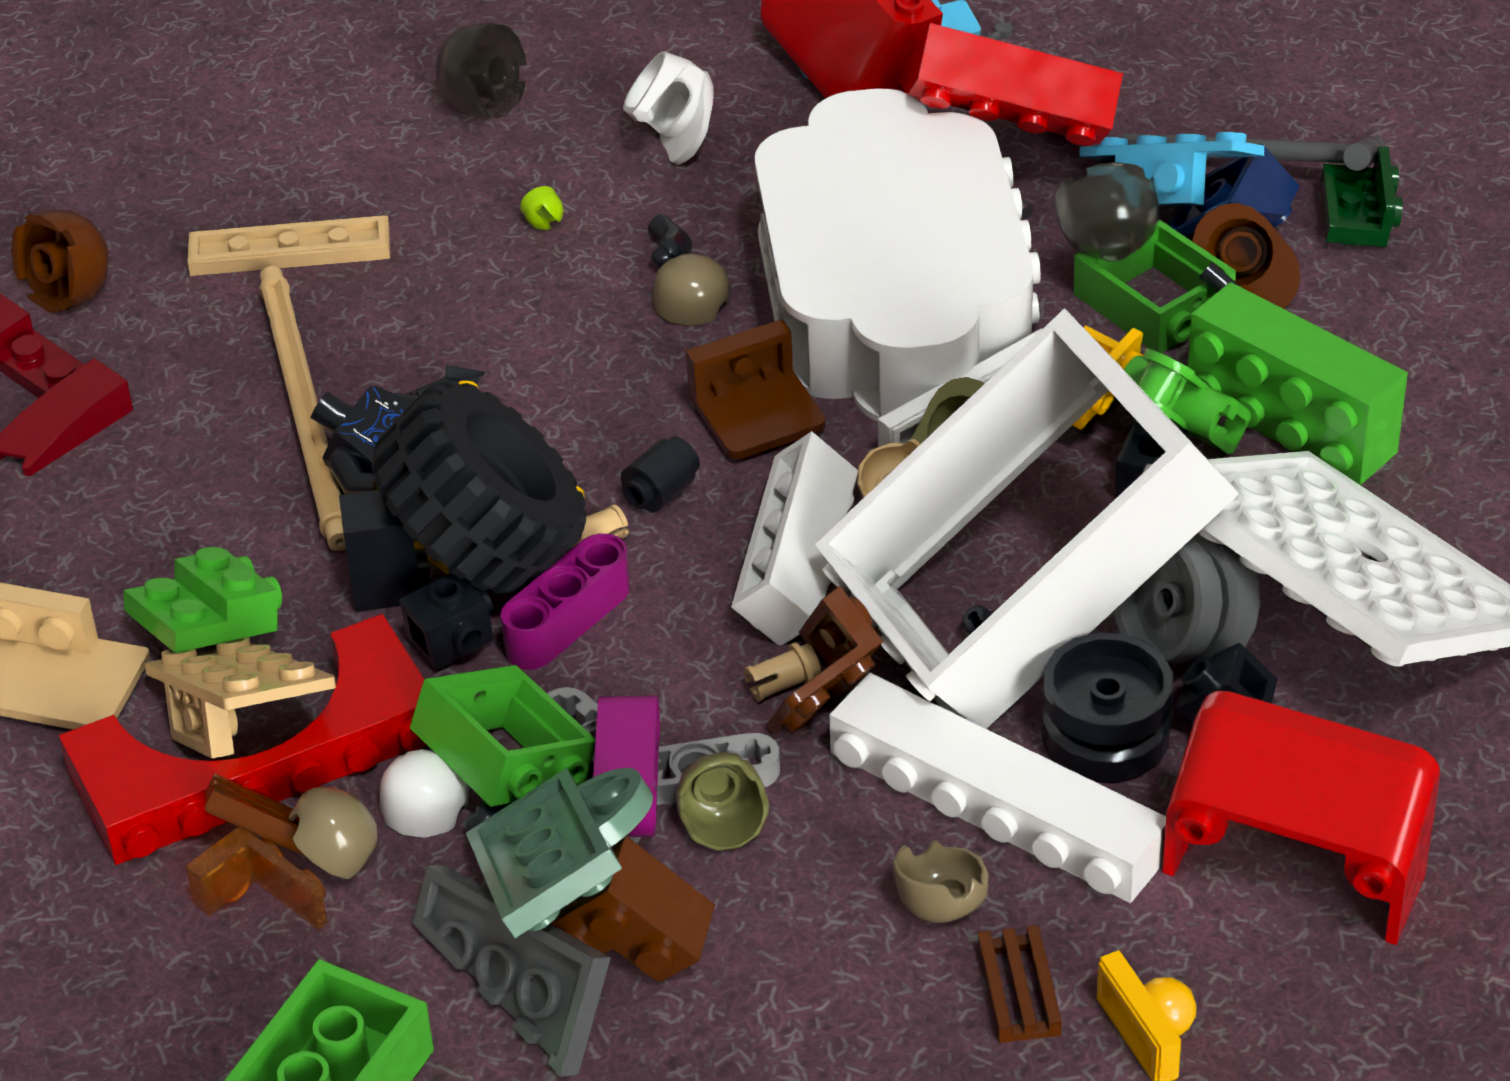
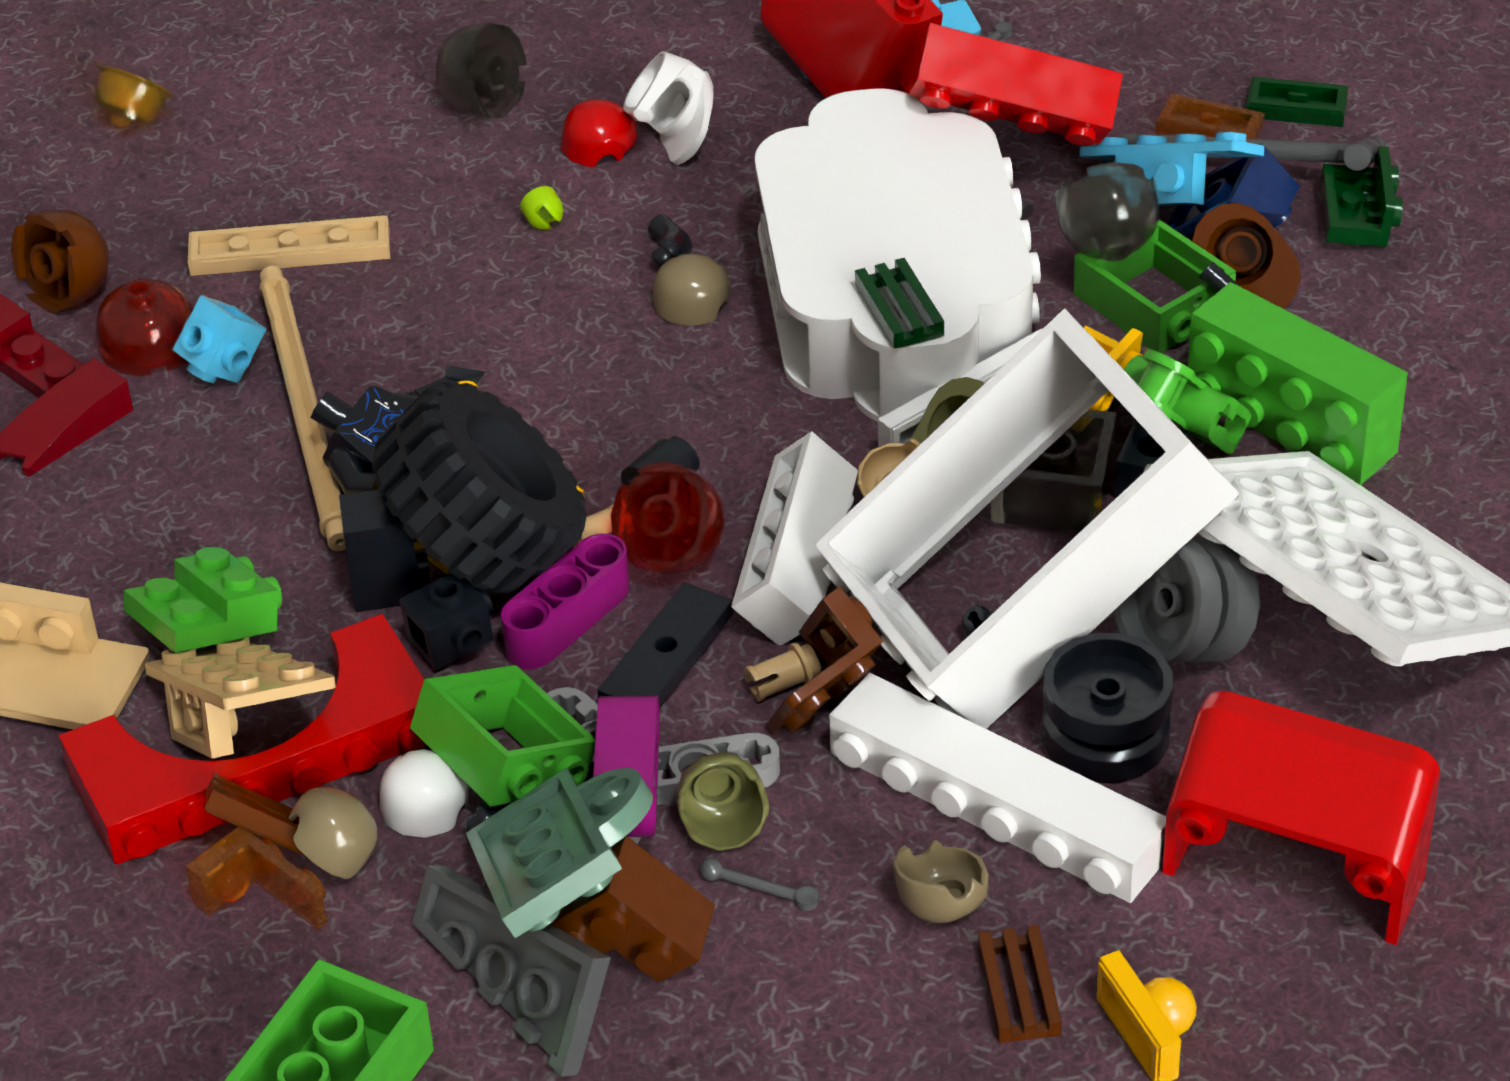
reddish brown bracket [685,319,826,460] -> none
black brick [1176,643,1278,726] -> none
none -> clear yellow piece [93,60,174,127]
none -> clear red cylinder [96,279,194,376]
none -> medium azure brick [172,295,267,383]
none -> red hair [561,99,637,167]
none -> black tile [597,582,734,709]
none -> clear red cylinder [611,461,725,575]
none -> dark grey hinge [699,858,819,911]
none -> dark green tile [855,257,944,349]
none -> clear smoke brick [991,410,1116,532]
none -> clear orange tile [1156,94,1265,139]
none -> dark green tile [1246,77,1349,127]

